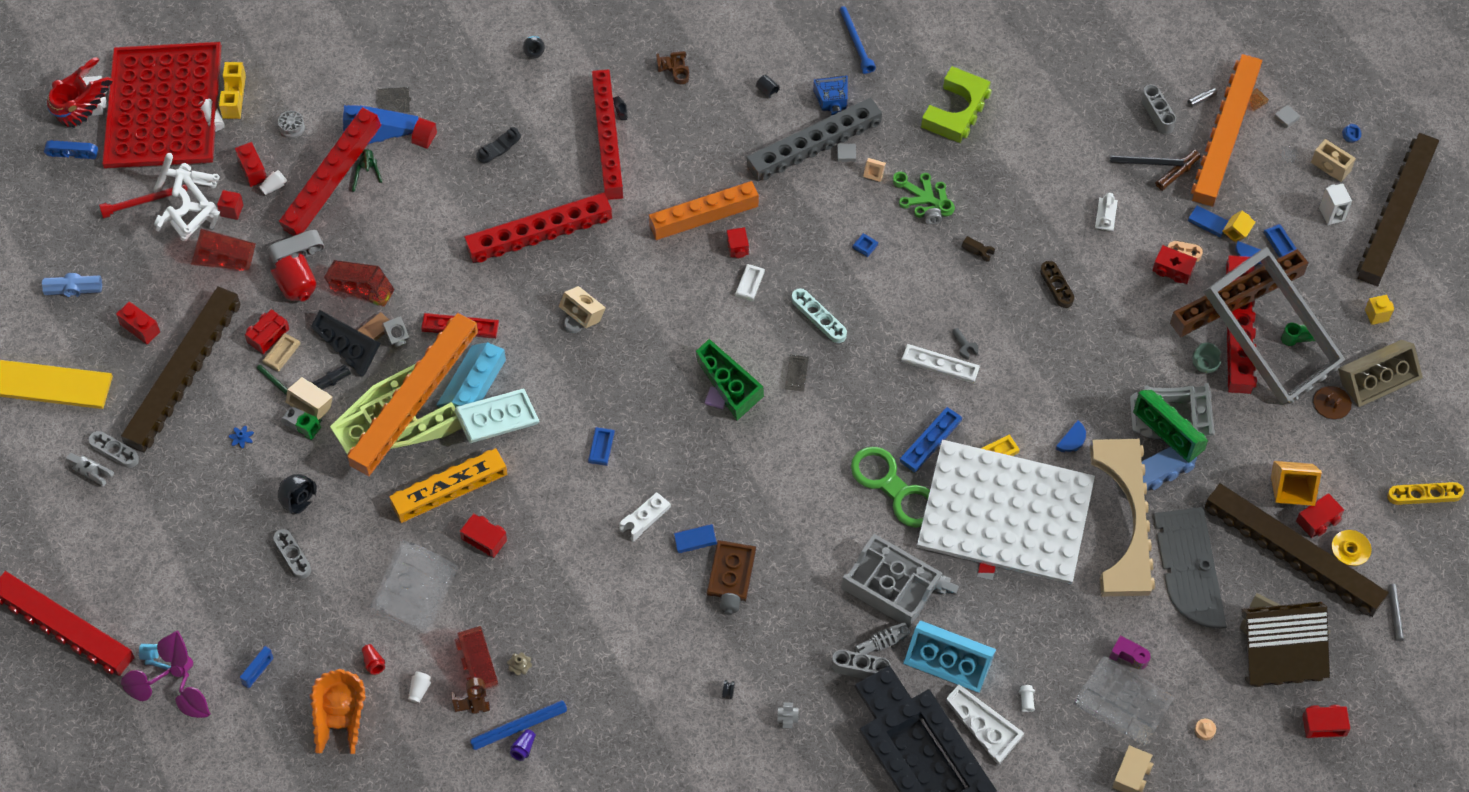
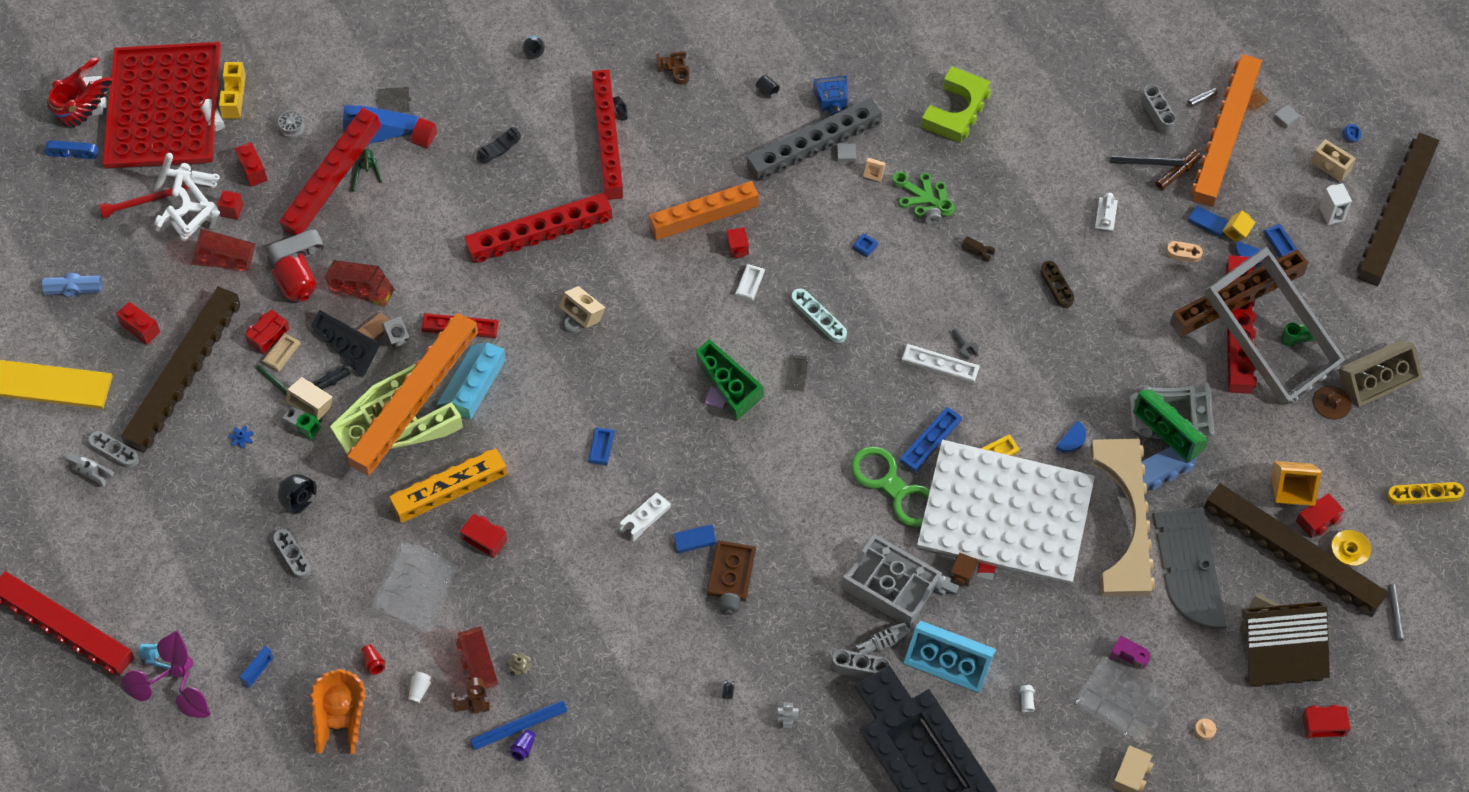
white cone [259,170,287,195] -> none
light aqua tile [454,389,539,443] -> none
blue piece [840,6,876,74] -> none
white wing [946,685,1024,766] -> none
red brick [1152,245,1197,284] -> none
sand green hair [1192,342,1221,373] -> none
yellow brick [1365,295,1394,325] -> none
none -> reddish brown brick [950,552,978,587]

